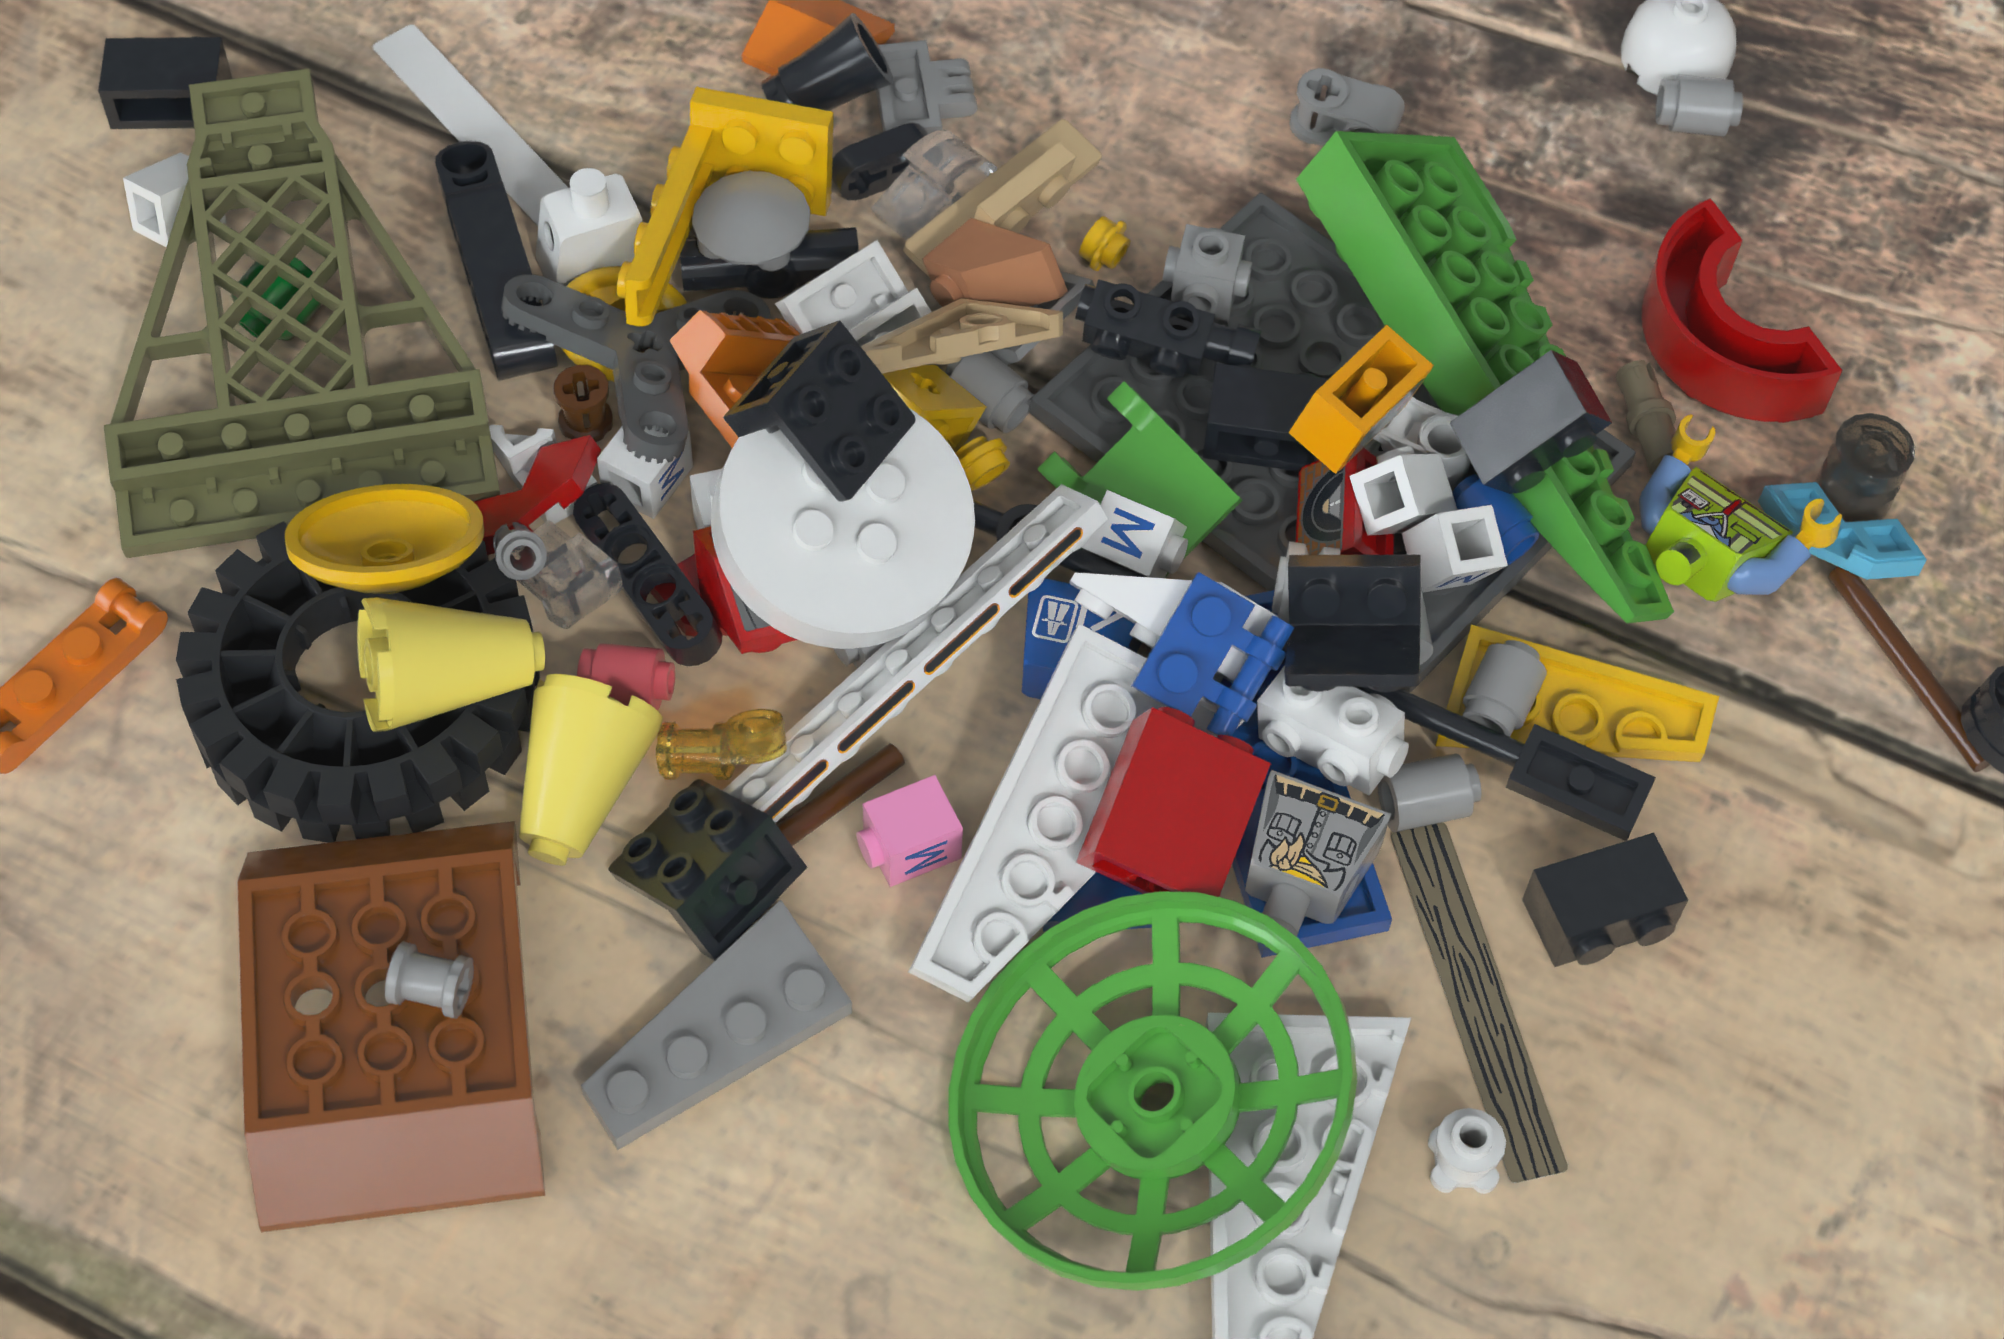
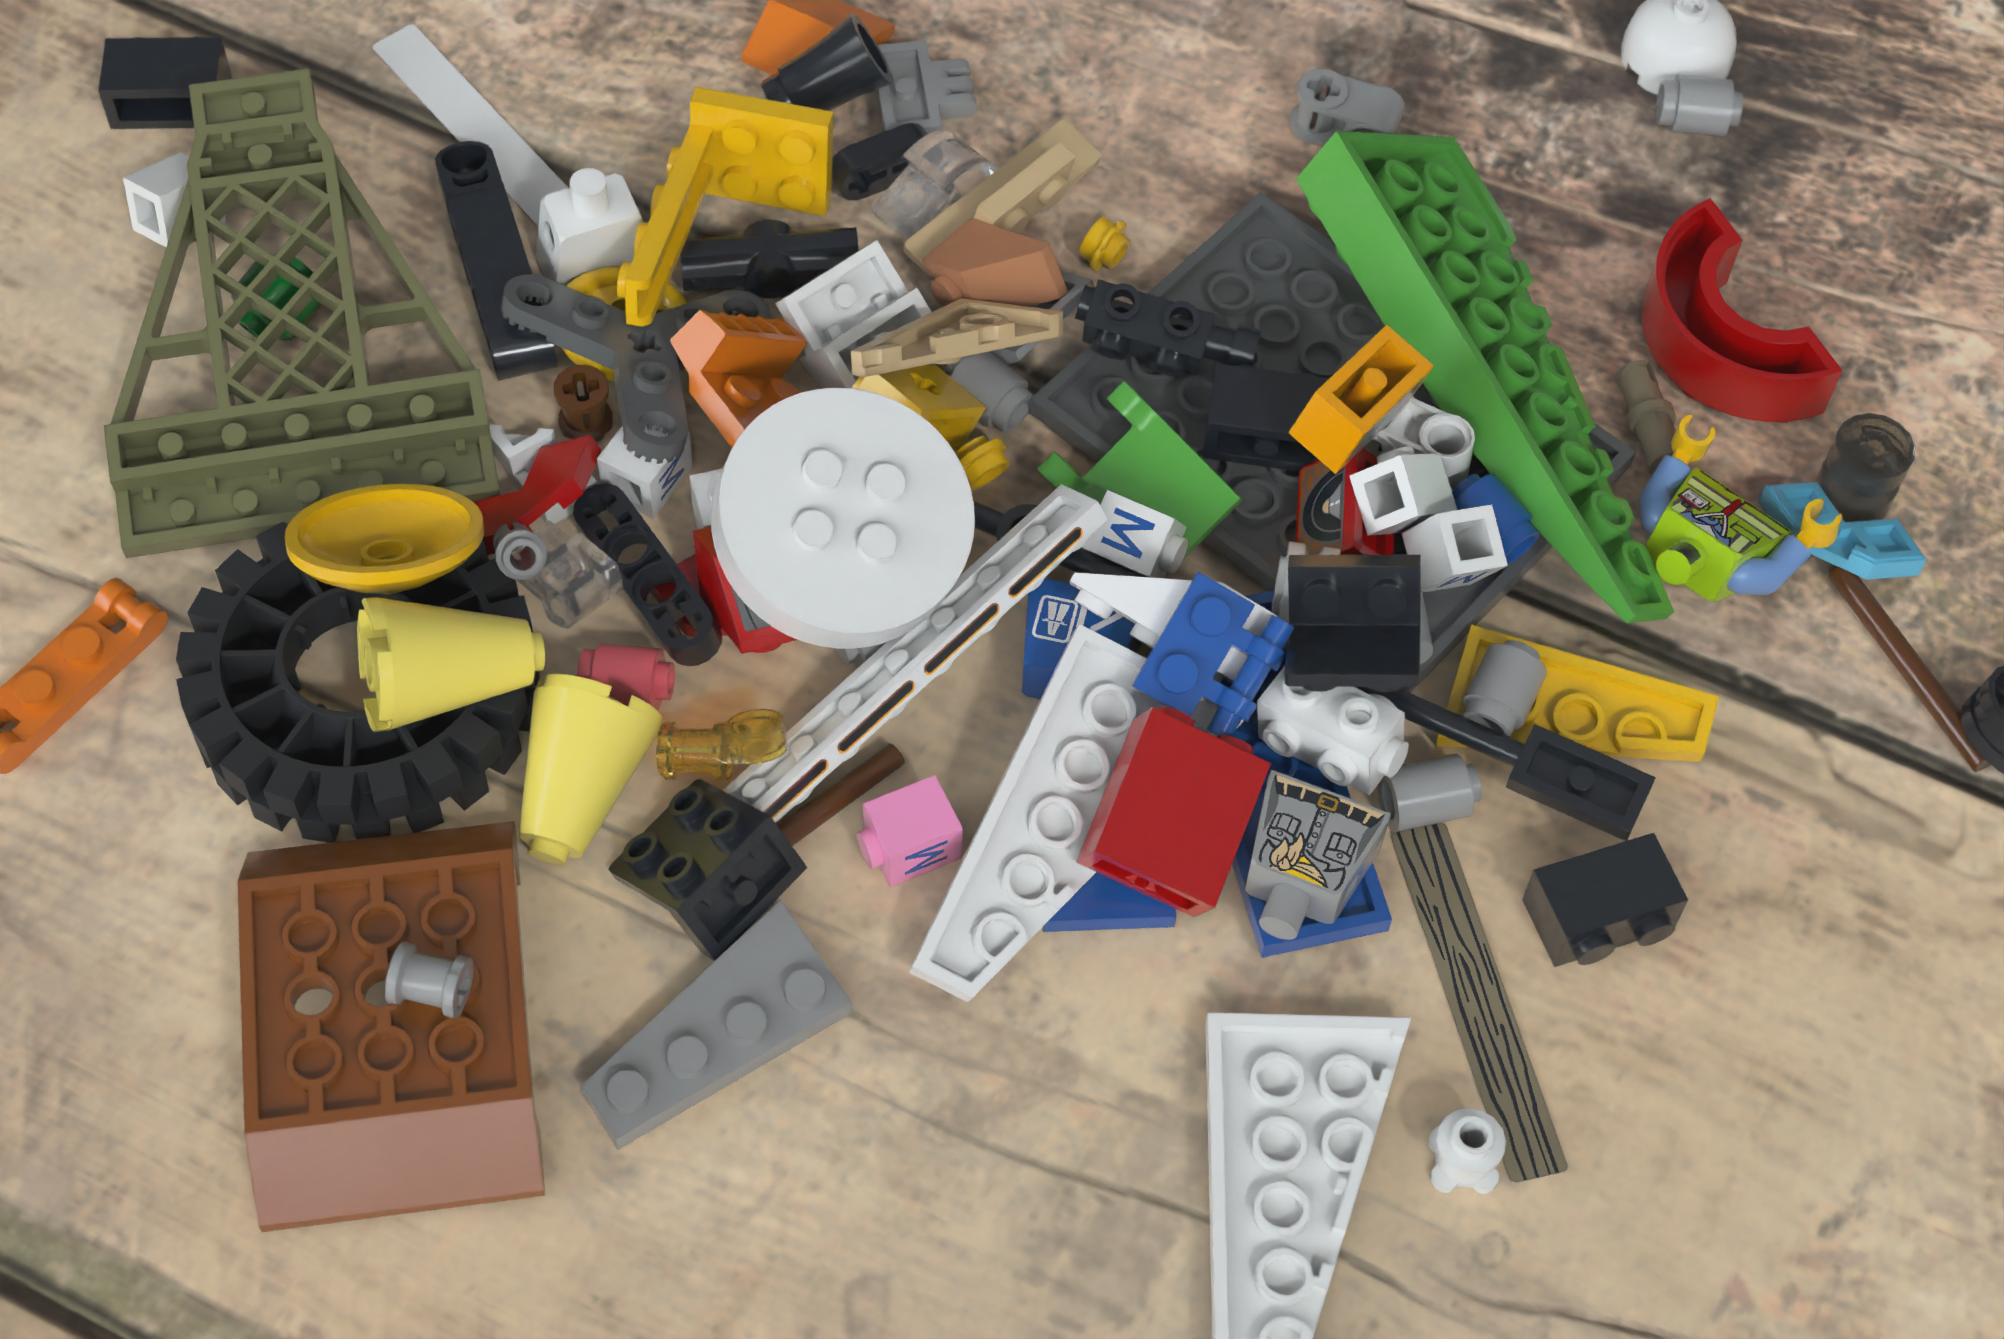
light grey dish [692,171,811,271] -> none
black bracket [723,320,916,502] -> none
bright green dish [948,891,1357,1291] -> none
light grey brick [1163,224,1252,326] -> none
piece [1450,350,1612,494] -> none

